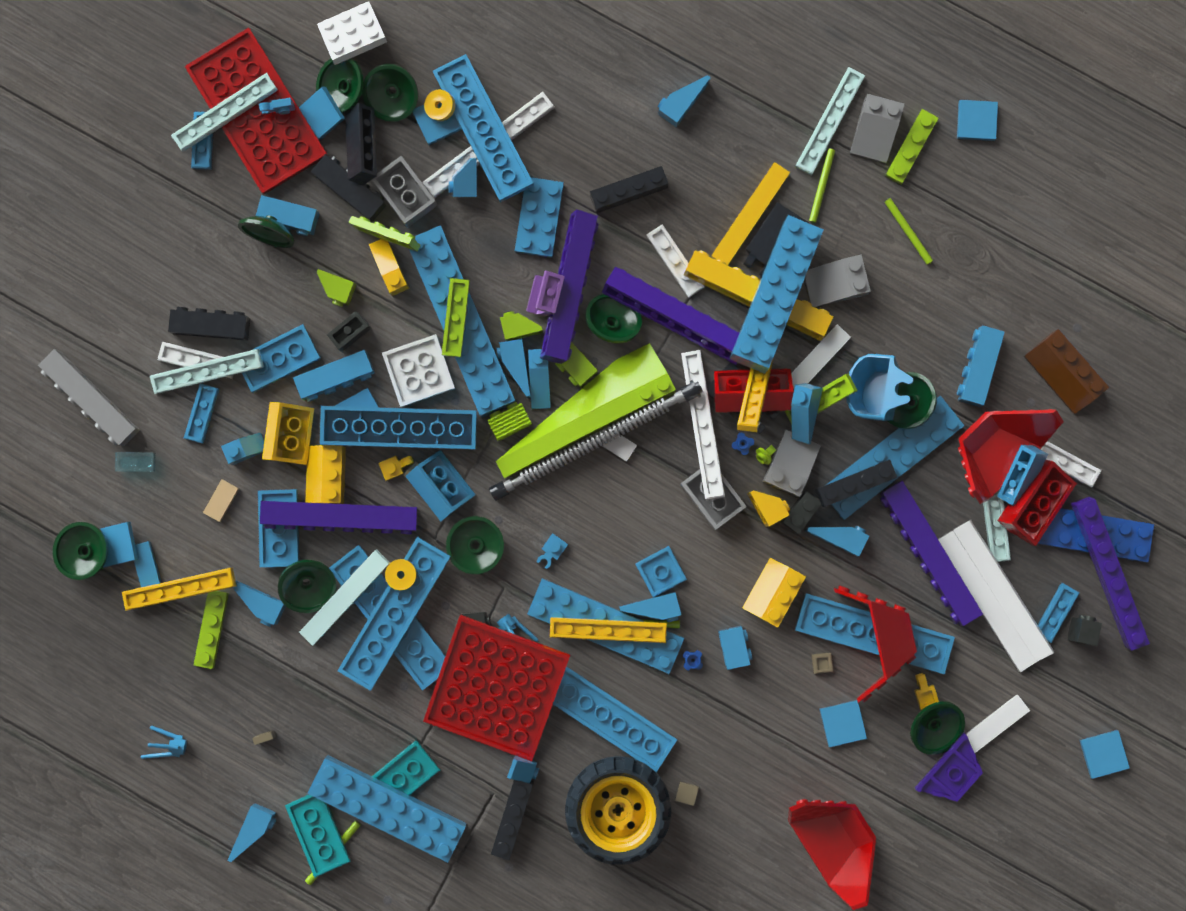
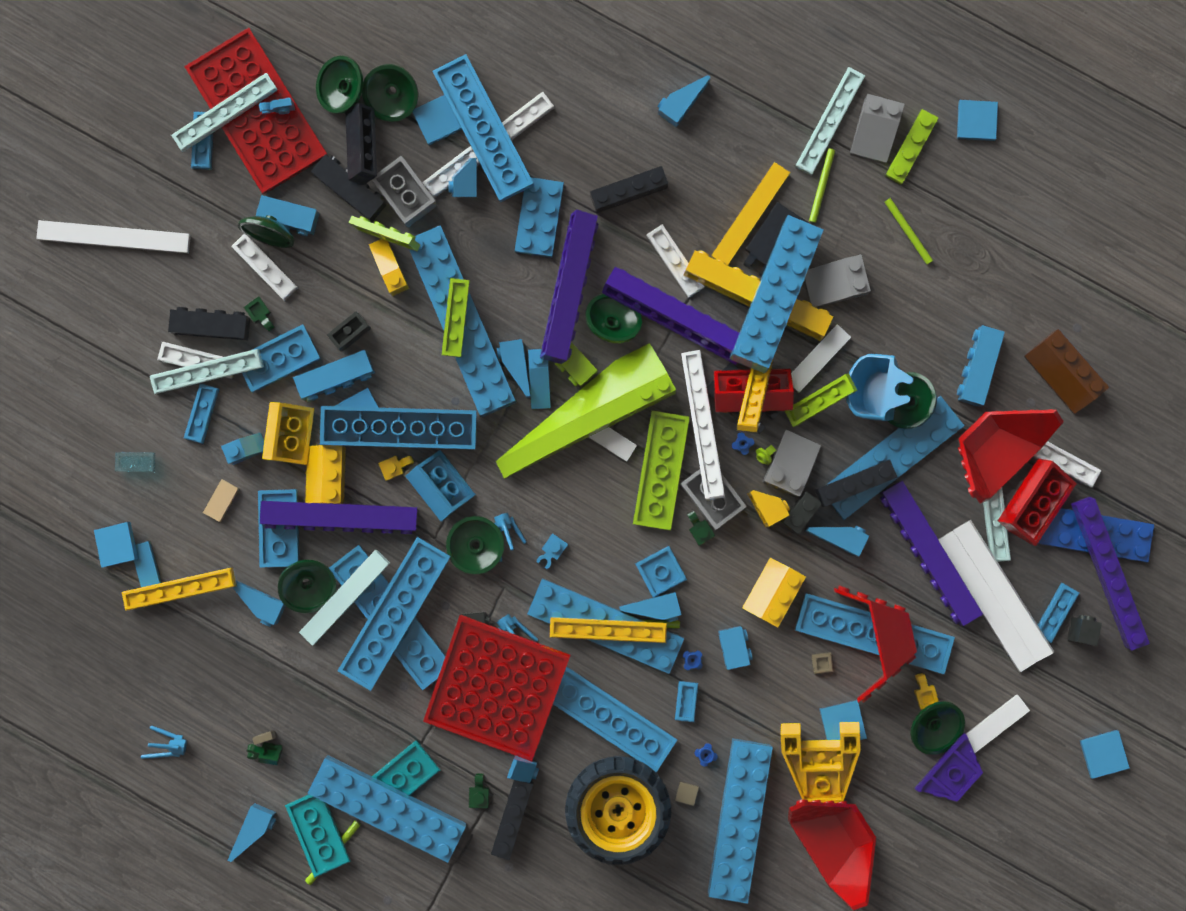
light grey brick [38,349,140,446] -> none
dark green dish [53,522,108,580] -> none
lime plate [193,591,229,669] -> none
dark azure tile [299,87,345,140] -> none
white plate [317,1,387,65] -> none
lime slope [317,269,356,307] -> none
white plate [382,334,455,407] -> none
yellow piece [385,559,417,590] -> none
yellow piece [424,89,455,121] -> none
lime brick [487,402,532,442] -> none
light grey hose [489,380,703,501] -> none
lime slope [500,311,543,341] -> none
medium lavender panel [526,271,565,317] -> none
dark azure slope [791,383,823,444] -> none
dark azure slope [997,445,1048,506] -> none
none -> white tile [36,220,191,254]
none -> white tile [231,234,298,301]
none -> dark green plate [243,296,275,332]
none -> dark green plate [246,742,283,765]
none -> dark green plate [469,773,489,808]
none -> dark azure plant [494,513,526,562]
none -> lime plate [633,411,690,531]
none -> dark azure plate [675,681,698,722]
none -> dark green plate [687,511,715,546]
none -> blue plate [695,743,717,767]
none -> dark azure brick [708,738,773,904]
none -> yellow wedge [781,722,861,803]

